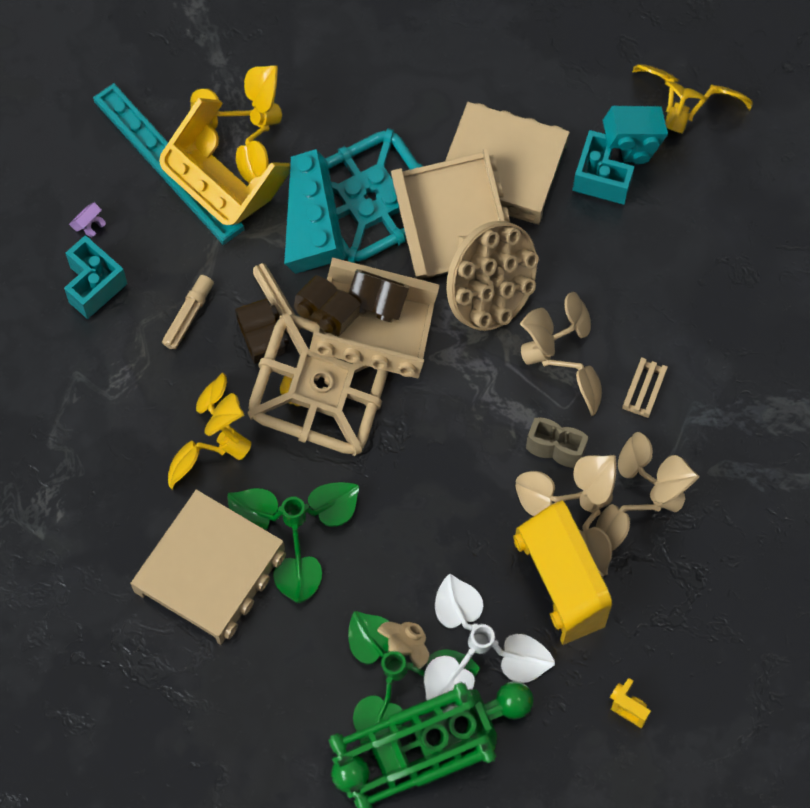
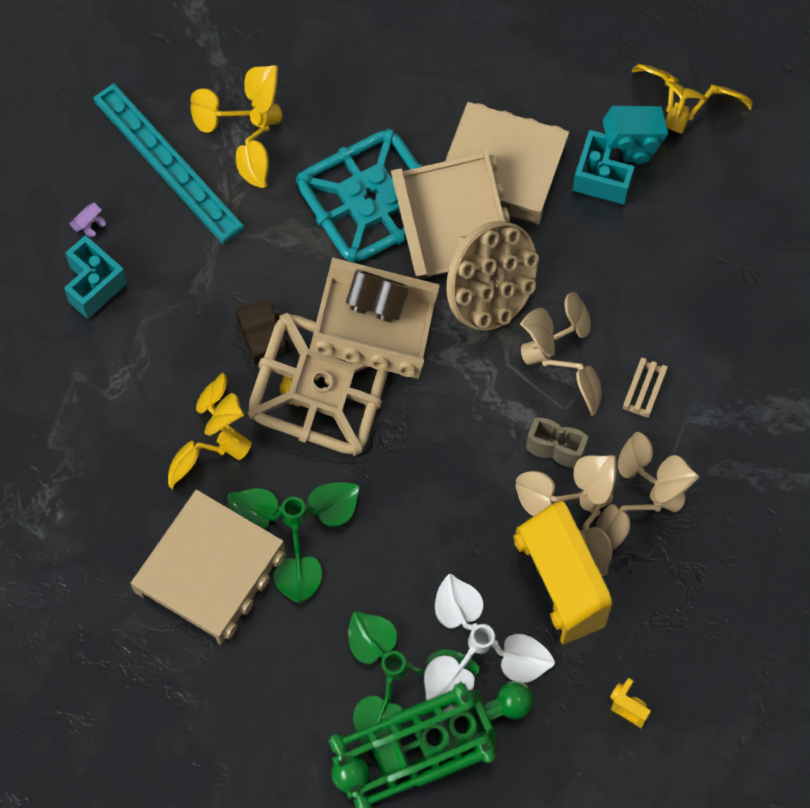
yellow windscreen [160,98,291,225] -> none
tan axle [162,275,214,349] -> none
tan axle [253,263,301,333] -> none
teal wedge [284,149,346,274] -> none
dark brown brick [294,275,361,336] -> none
tan plate [377,622,429,669] -> none

